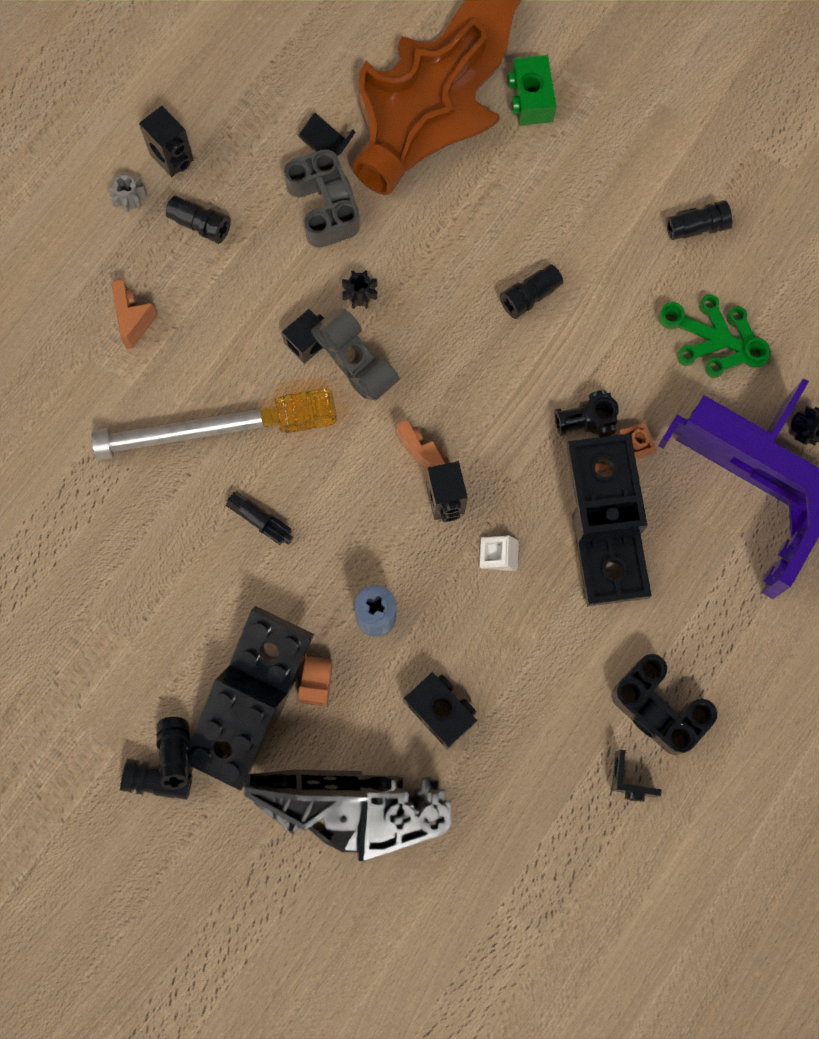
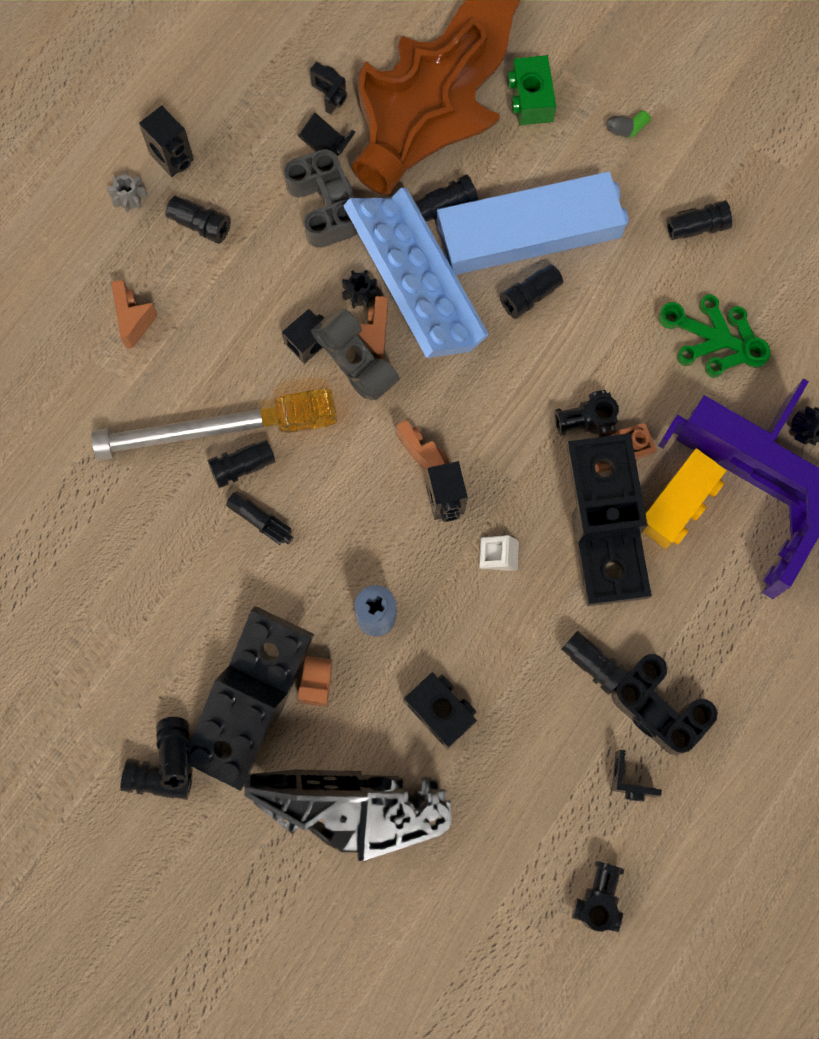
none -> black axle [207,440,276,489]
none -> black bracket [310,61,347,115]
none -> light blue bracket [344,188,488,358]
none -> nougat slope [357,296,388,359]
none -> black axle [414,174,479,222]
none -> light blue brick [436,172,628,275]
none -> black axle [561,631,629,695]
none -> black connector [571,861,625,932]
none -> dark grey arm [607,110,651,138]
none -> yellow brick [643,448,727,549]

